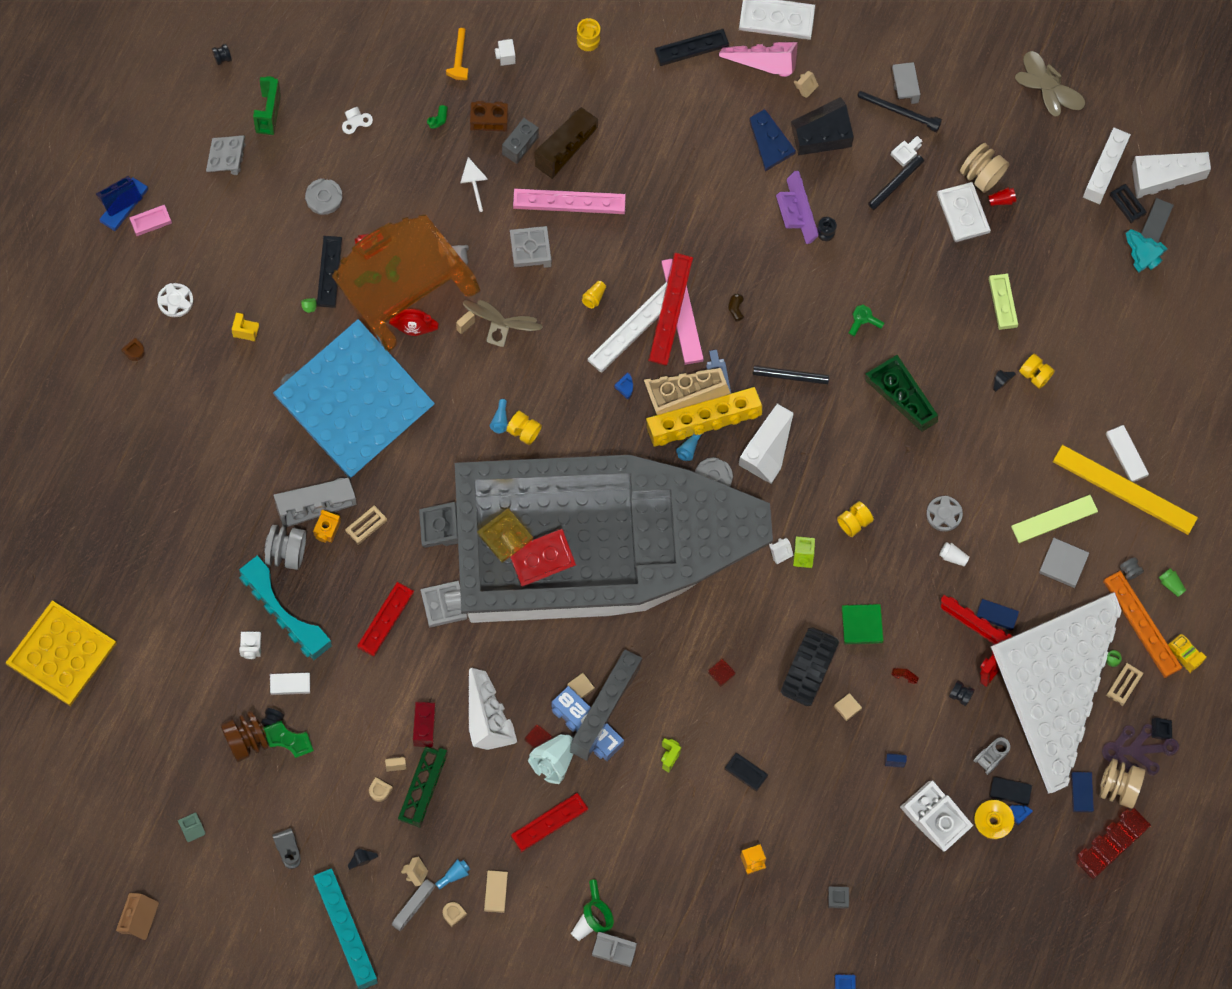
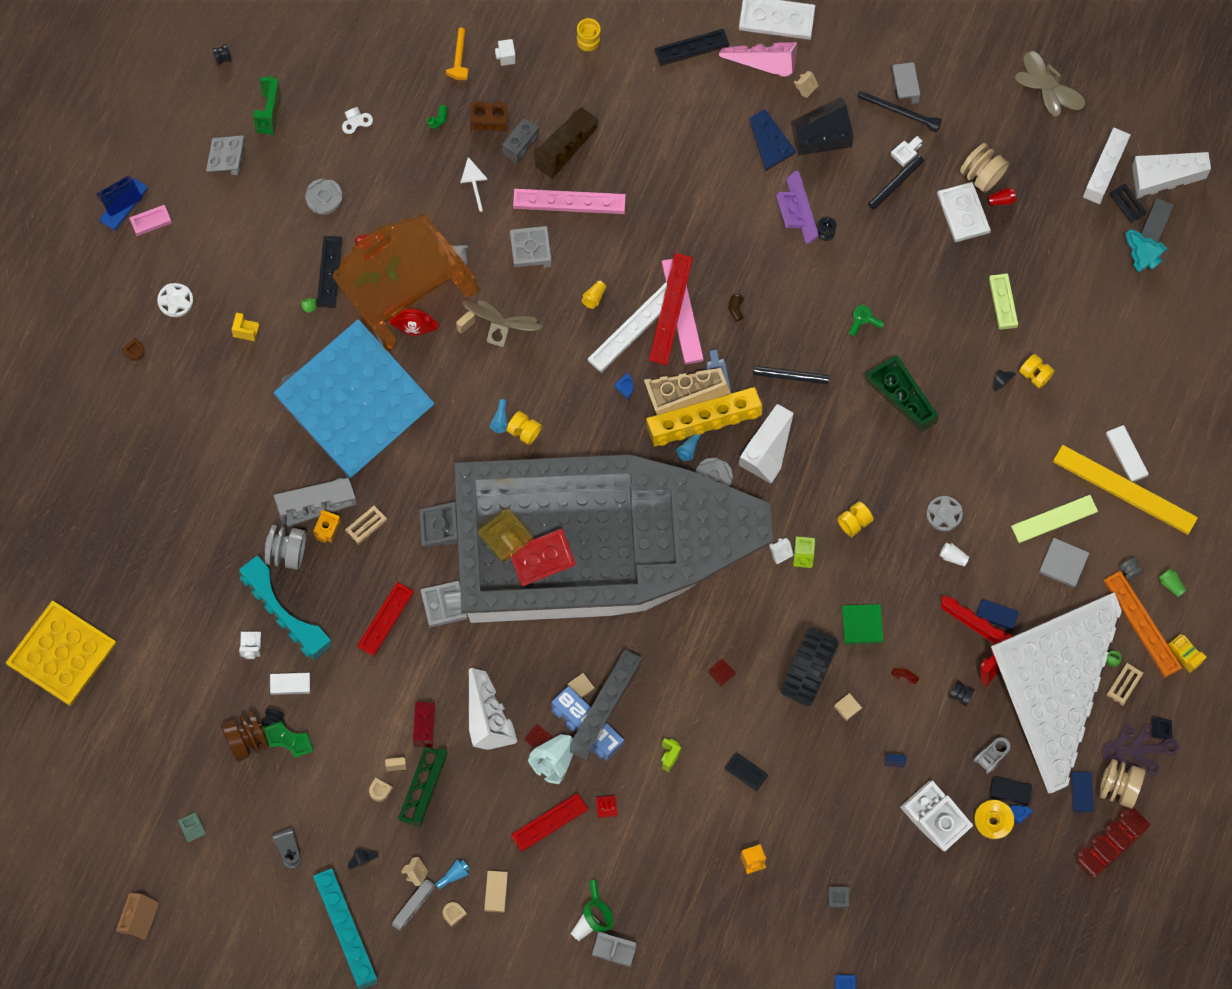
none -> red tile [596,796,618,819]

